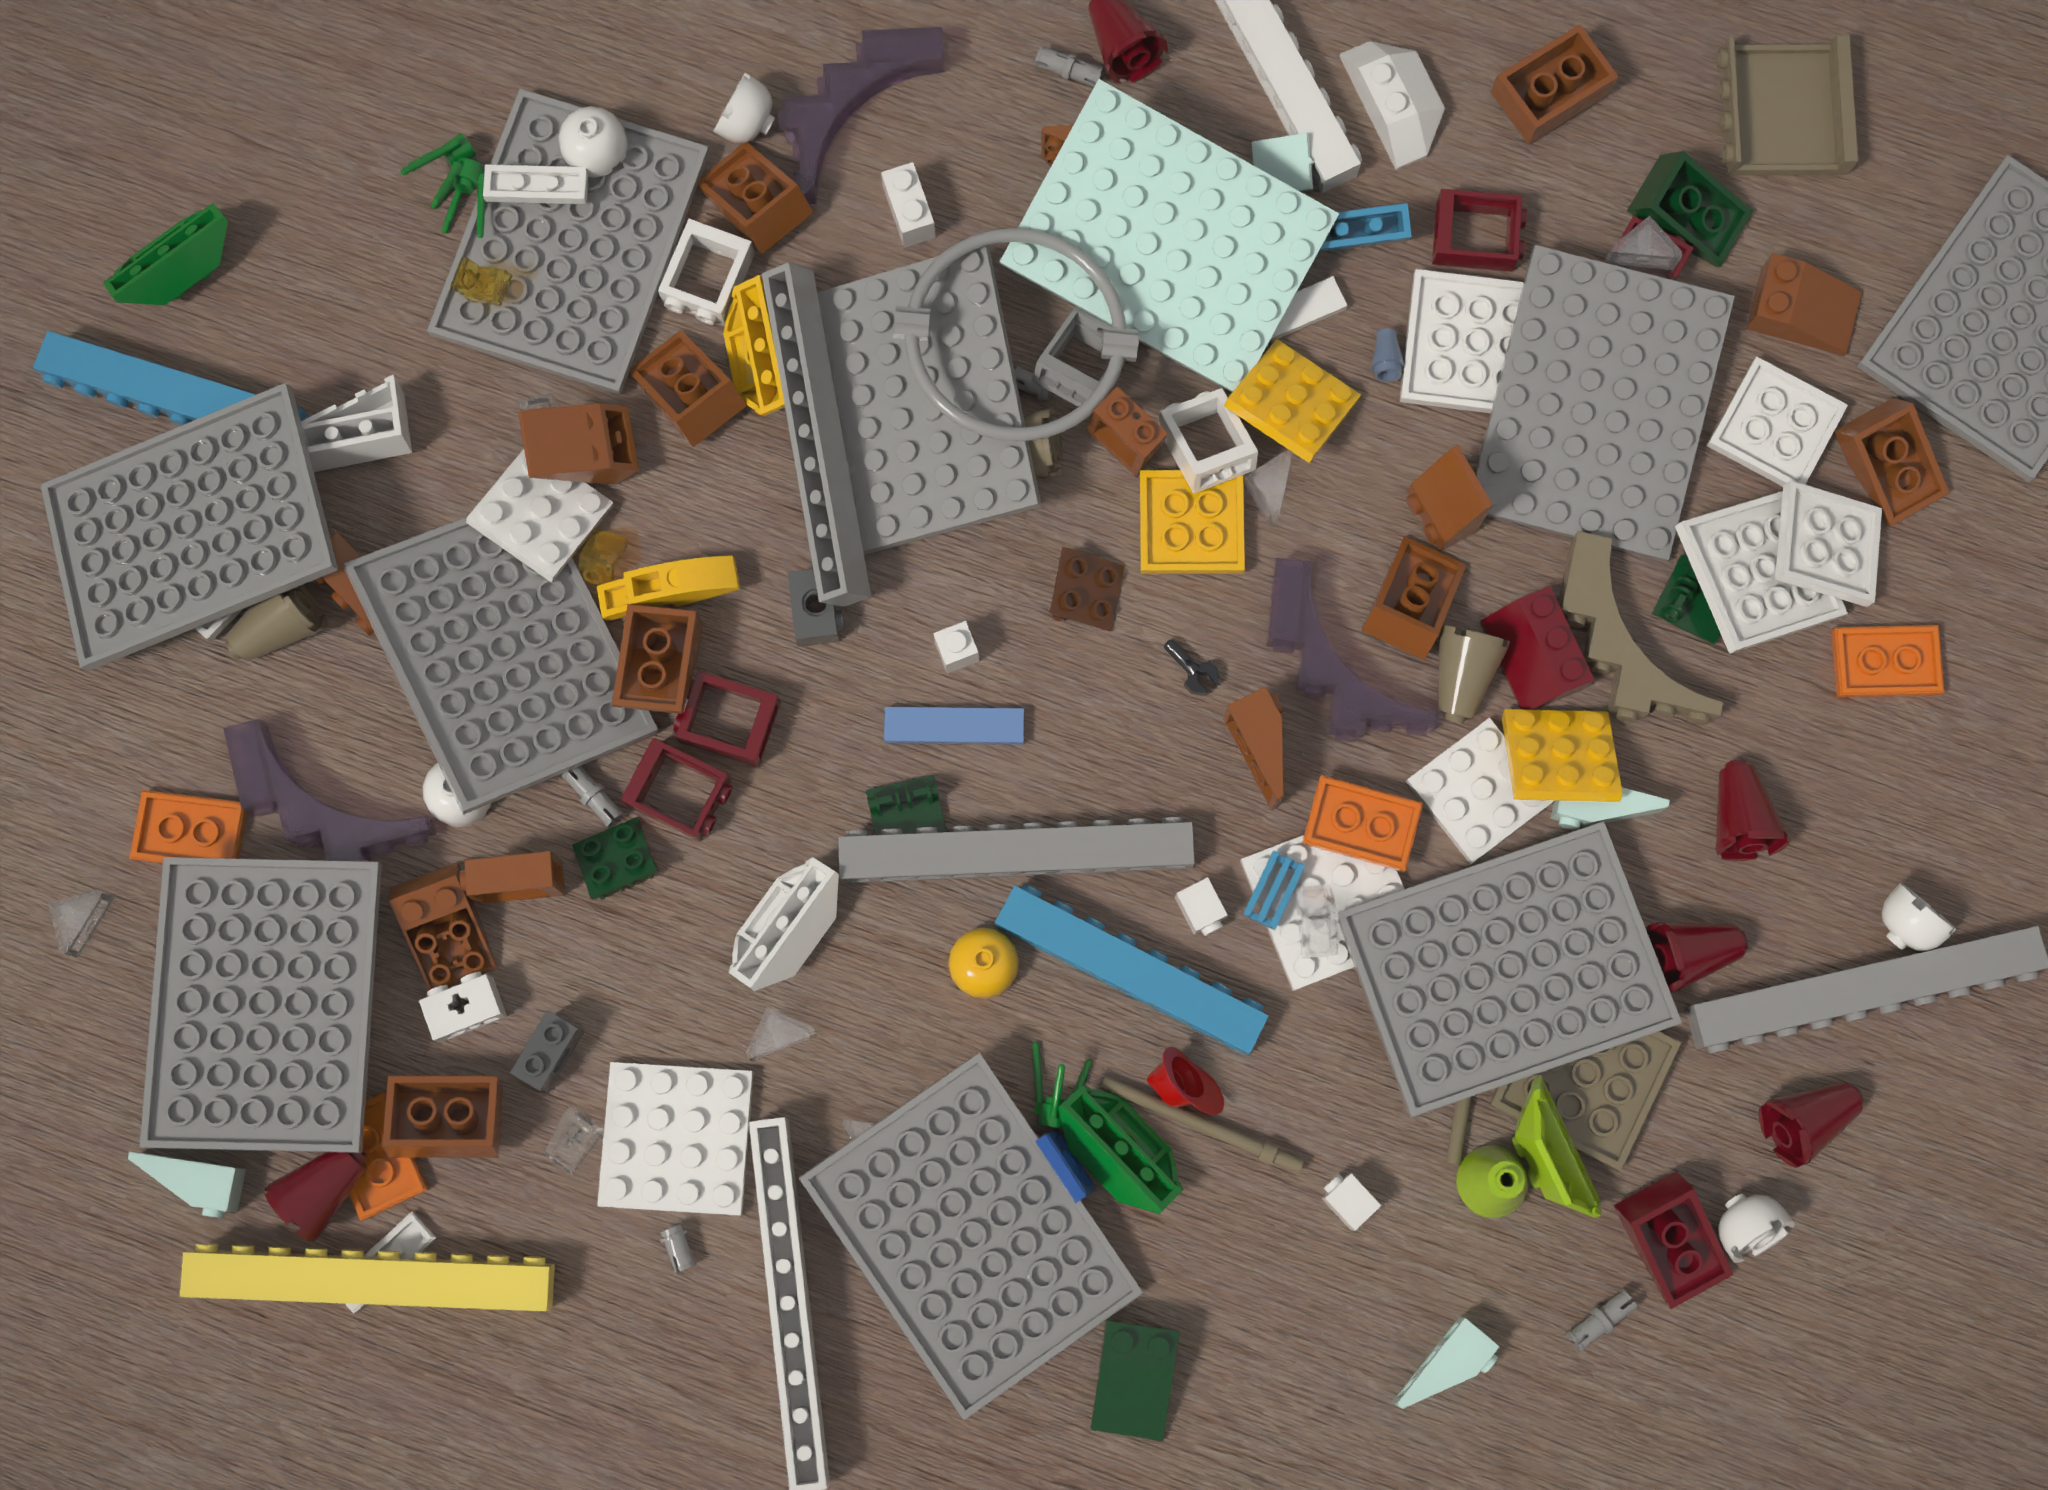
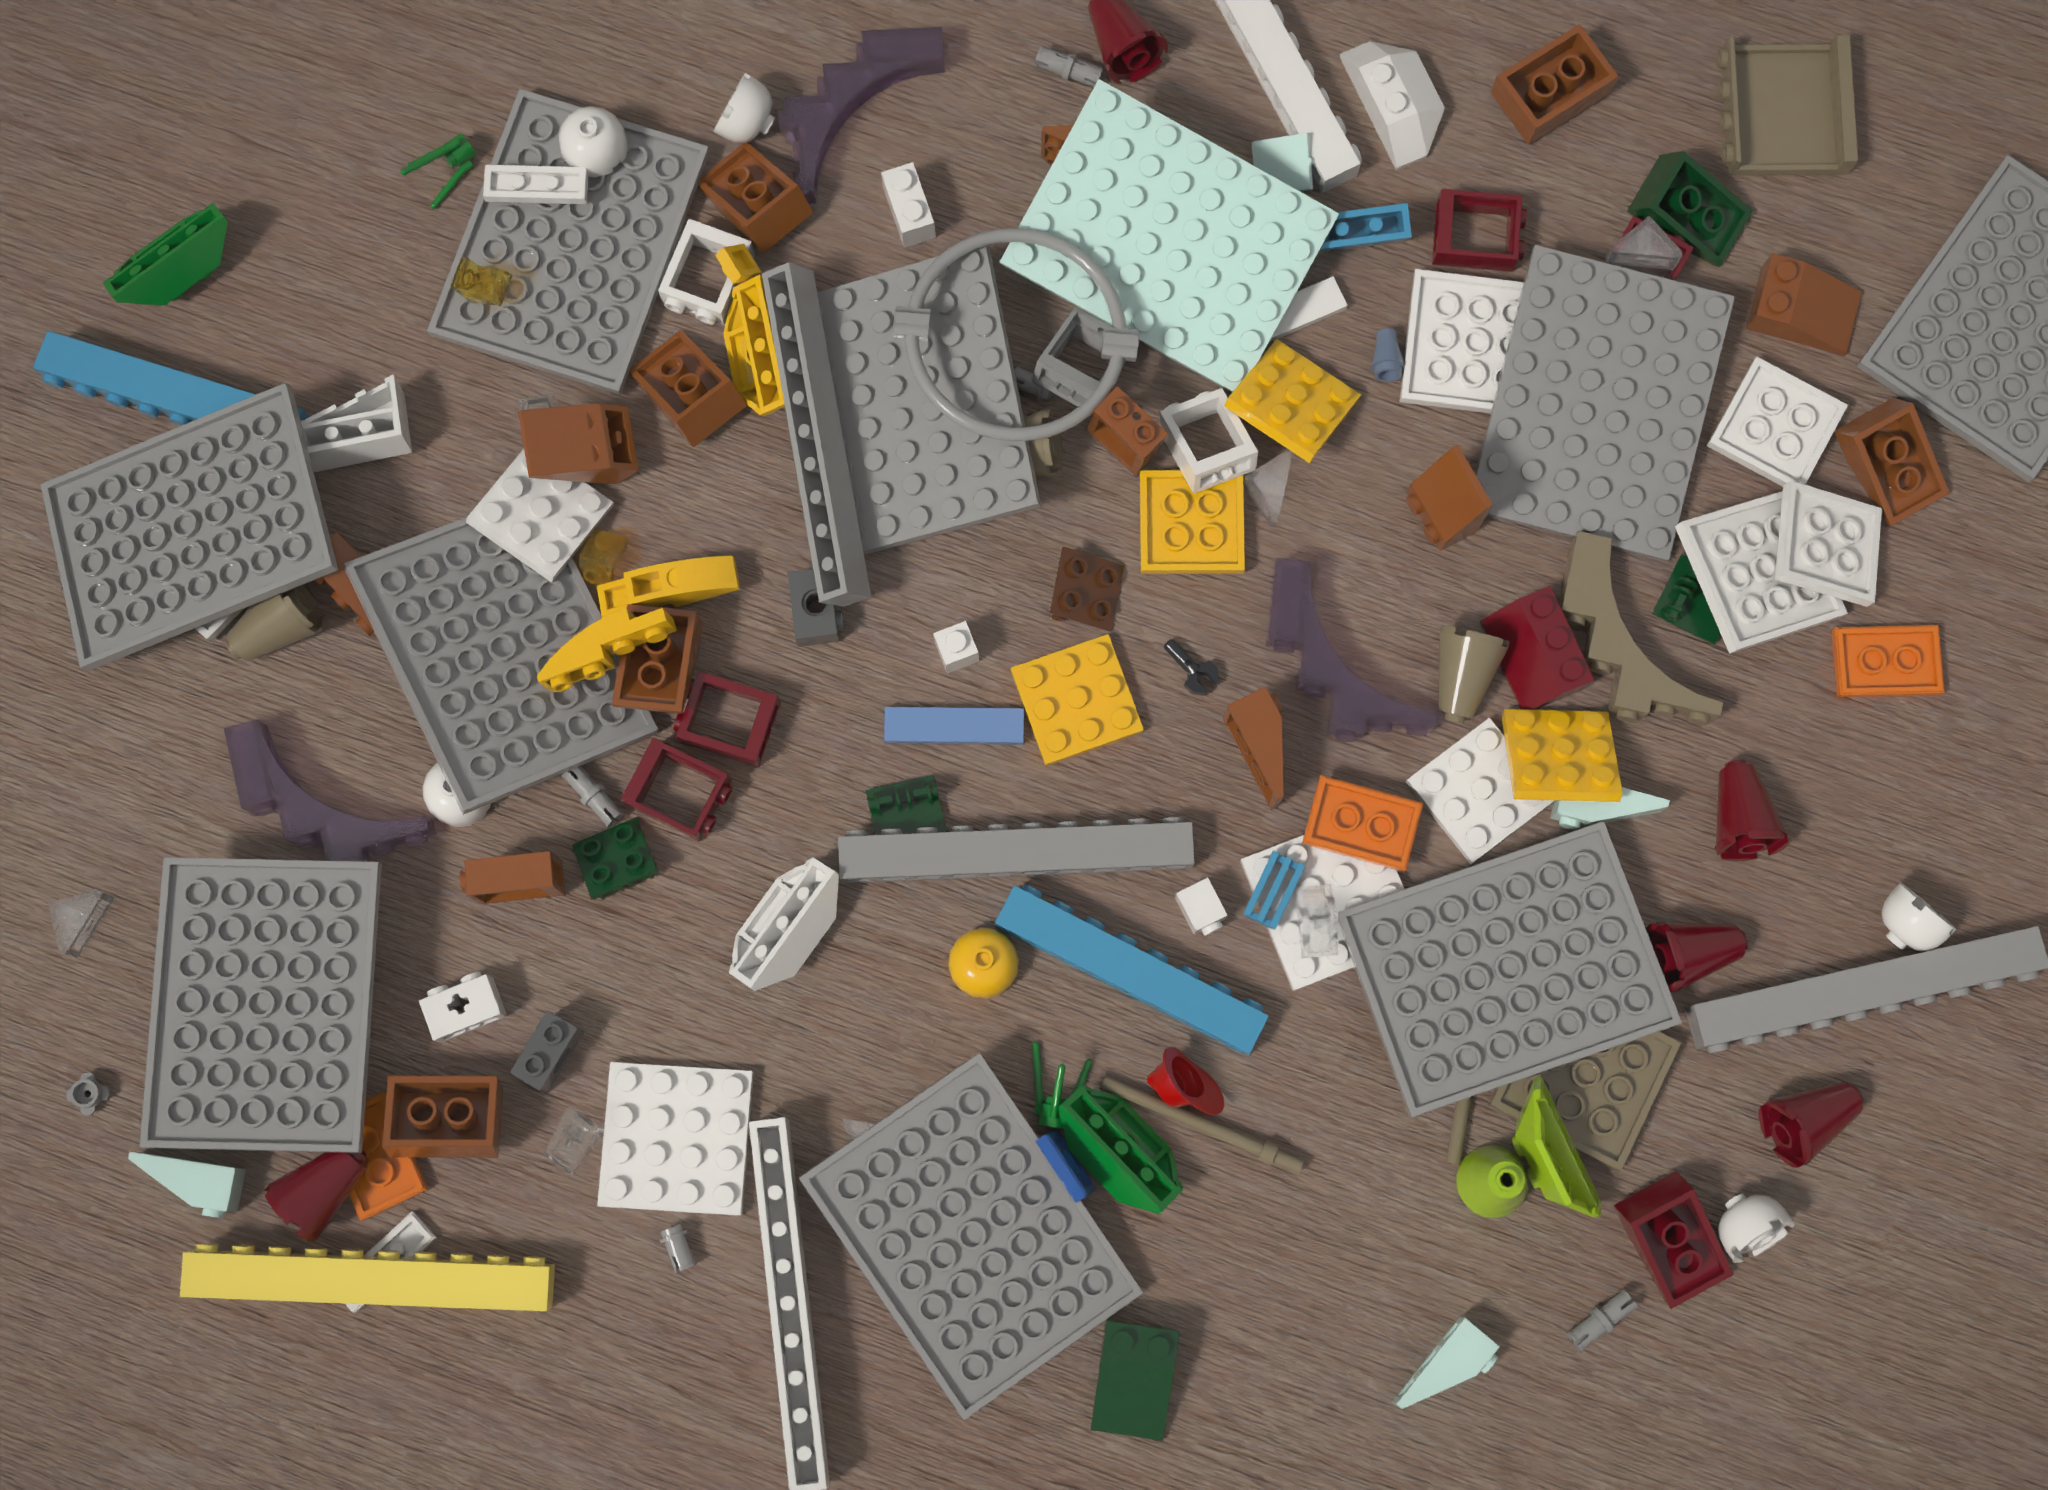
orange tile [129,790,249,864] -> none
dark orange slope [388,862,497,990] -> none
green plant [433,158,485,238] -> none
clear slope [746,1006,818,1061] -> none
white brick [1321,1173,1381,1231] -> none
dark orange slope [1361,536,1467,660] -> none
none -> light grey plate [66,1072,110,1116]
none -> yellow slope [537,607,677,692]
none -> yellow plate [715,244,761,284]
none -> yellow plate [1010,634,1144,767]

